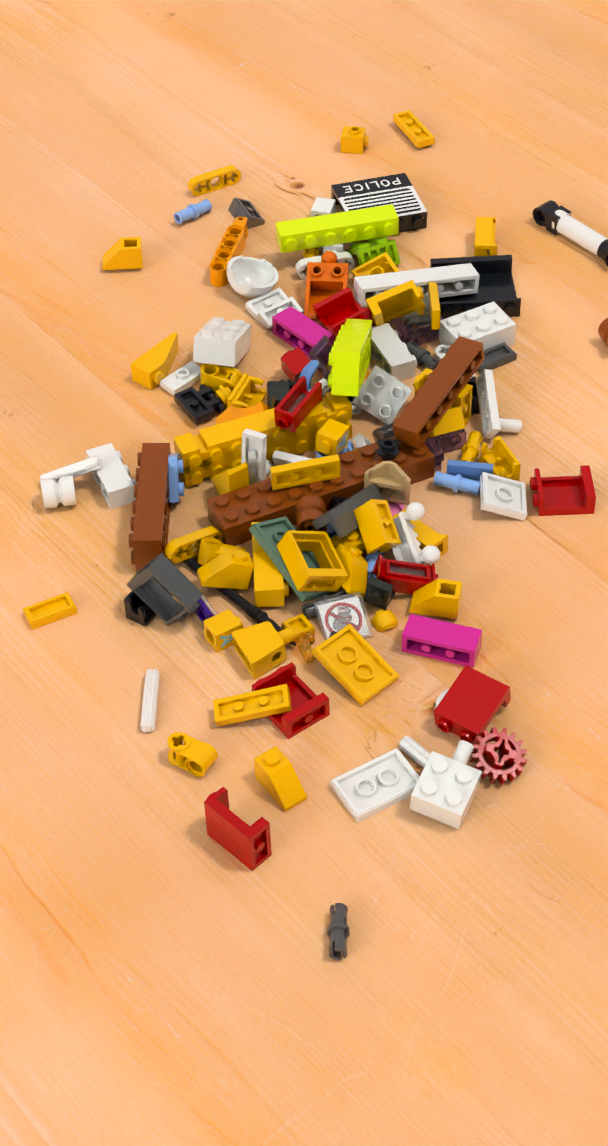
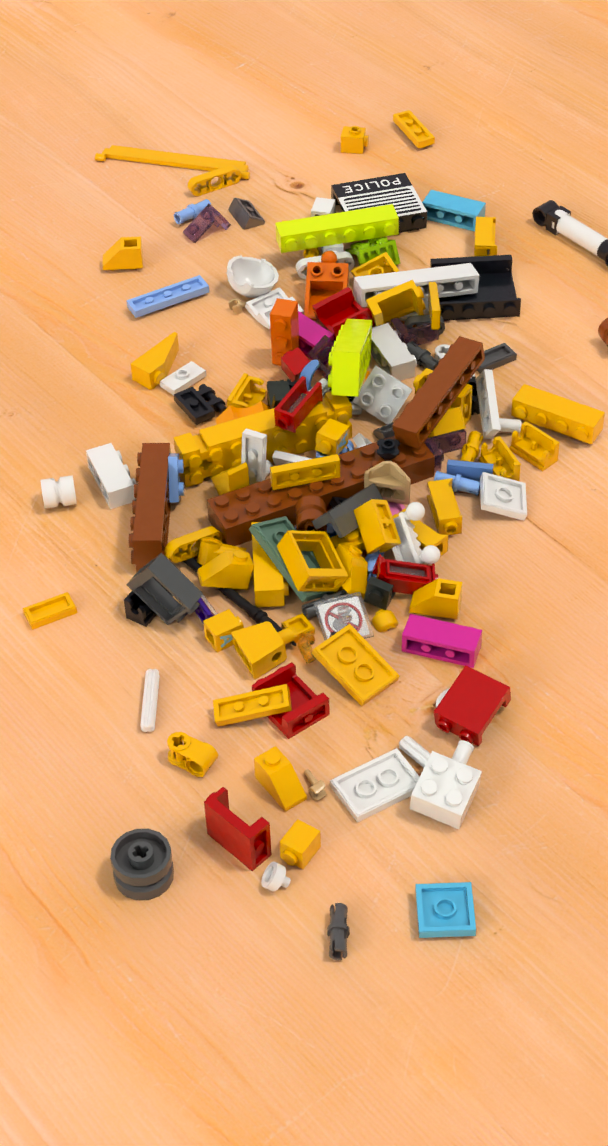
white axle [40,456,102,483] -> none
white brick [193,317,252,367] -> none
yellow piece [200,363,242,392] -> none
light orange piece [209,216,248,287] -> none
yellow plate [215,385,231,405] -> none
white brick [439,301,516,351] -> none
gear [469,727,527,785] -> none
red panel [530,465,596,516] -> none
none -> yellow piece [95,145,250,180]
none -> dark grey wheel [110,829,174,900]
none -> light blue plate [126,275,210,318]
none -> bracket [183,204,231,243]
none -> tan hand [228,298,255,314]
none -> white tile [261,861,291,892]
none -> orange brick [270,298,299,366]
none -> yellow brick [279,819,321,869]
none -> tan hand [304,769,327,801]
none -> medium azure plate [415,882,476,938]
none -> medium azure brick [422,190,486,231]
none -> yellow window [427,478,462,535]
none -> yellow hinge [509,421,560,471]
none -> yellow brick [511,384,605,444]

